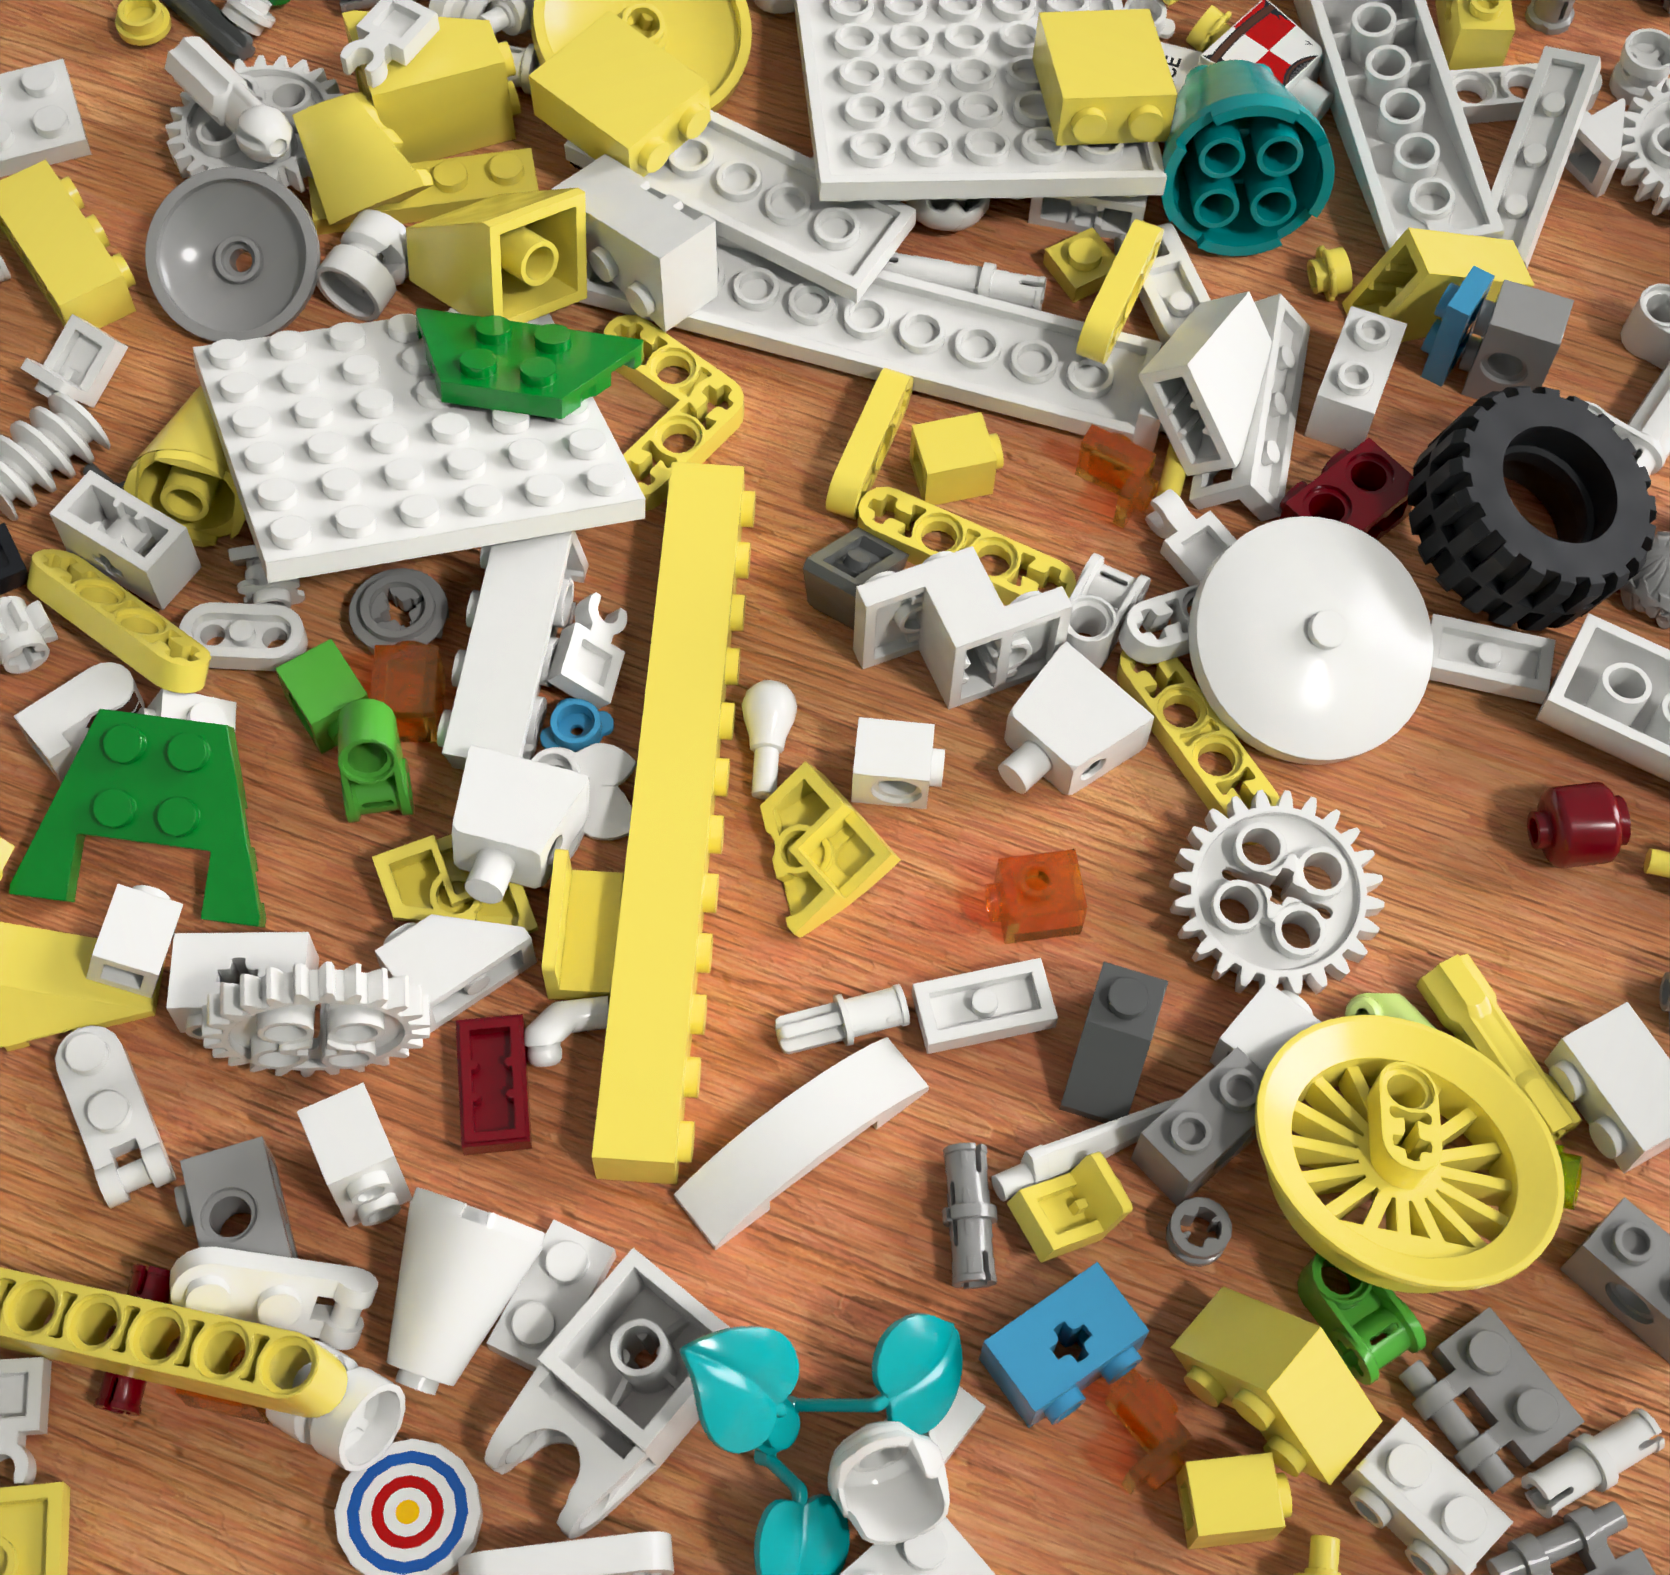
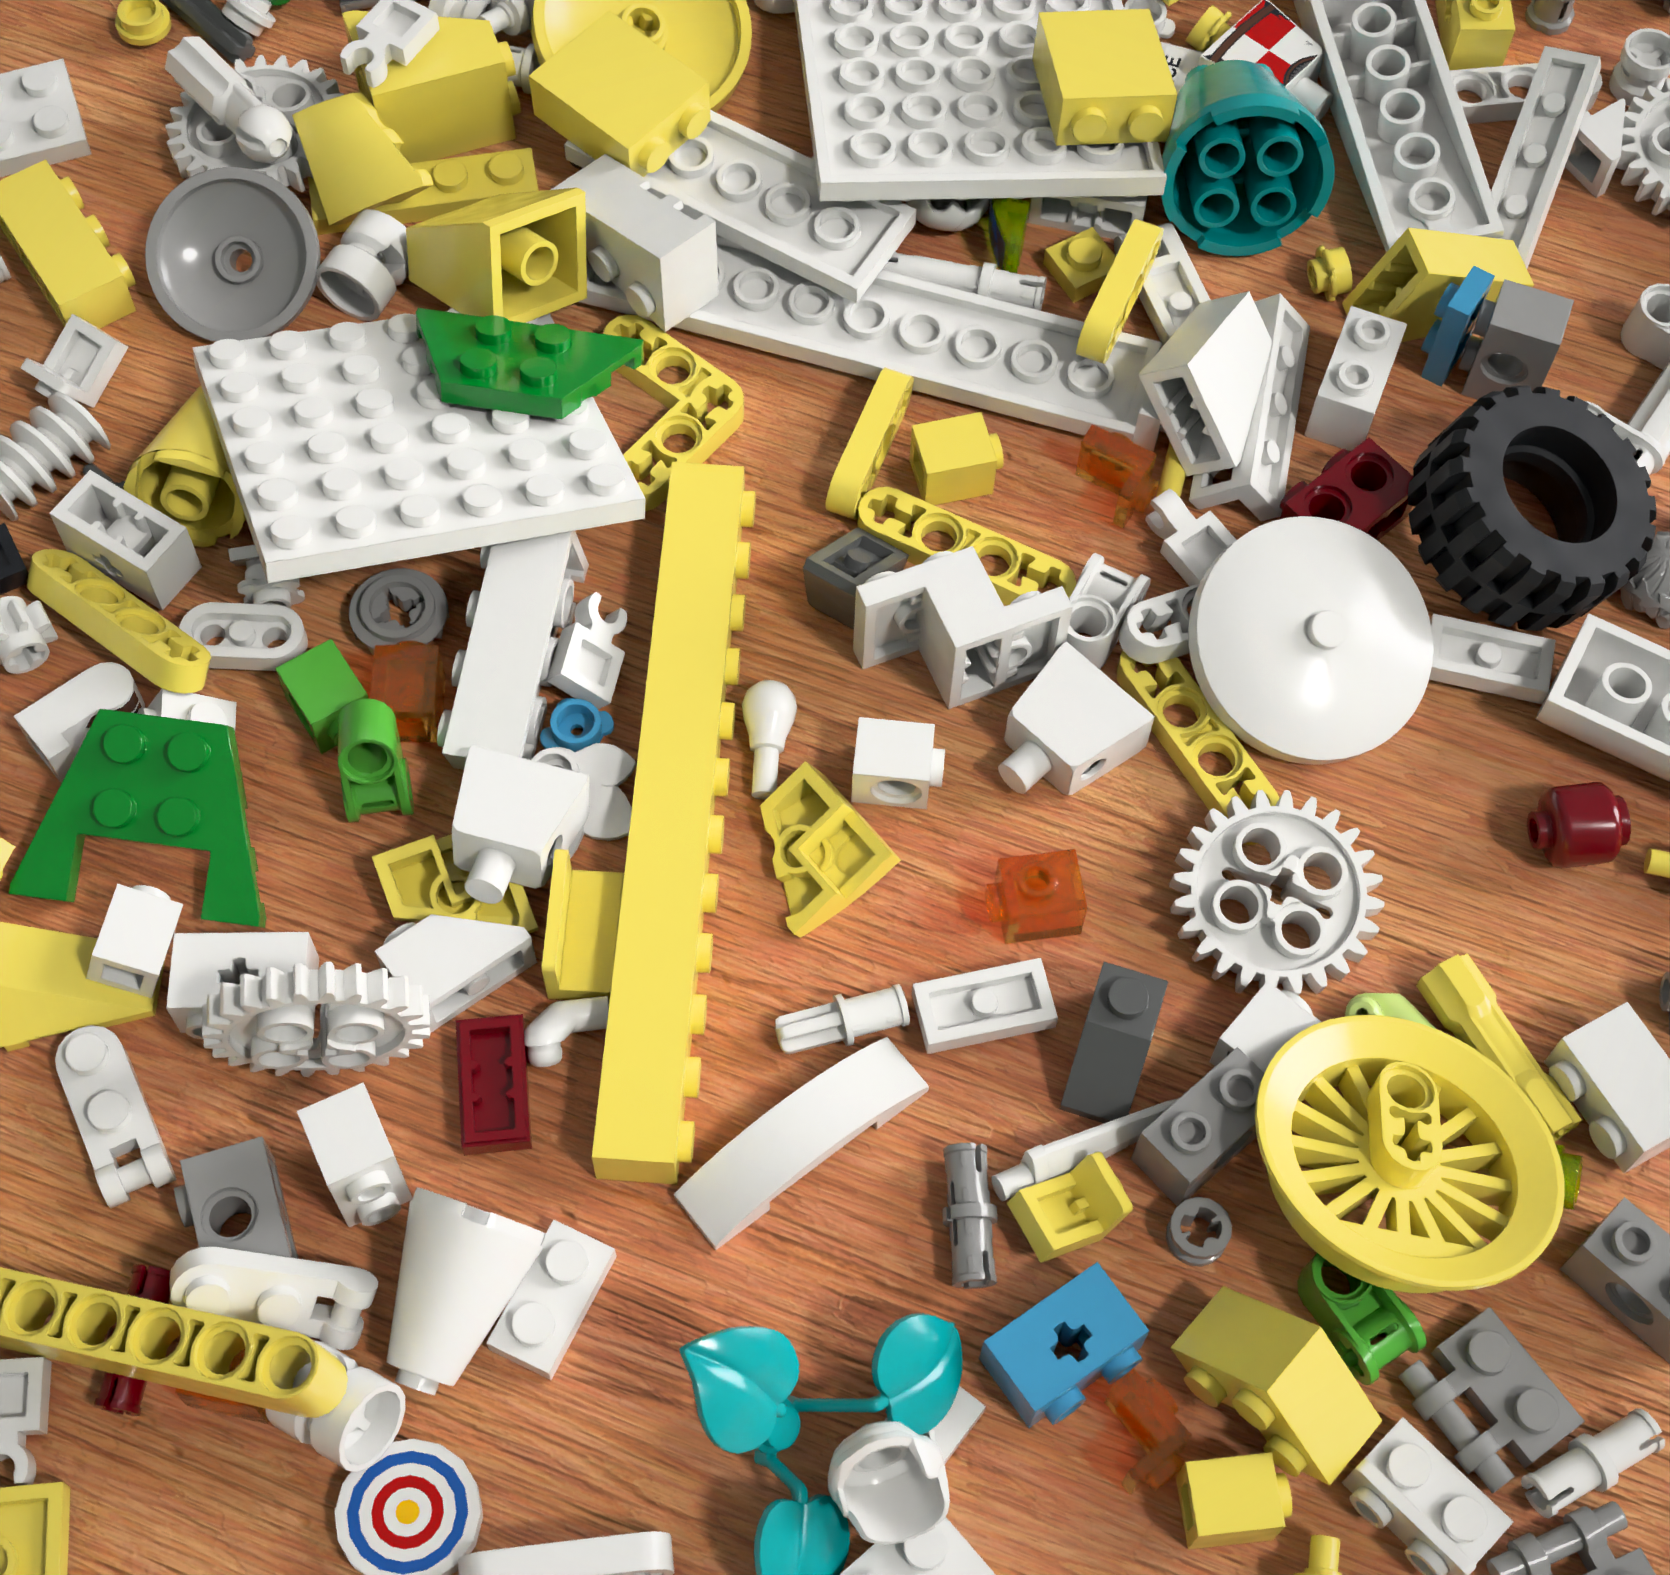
white brick [484,1248,730,1539] -> none
none -> clear neon green slope [987,198,1030,274]

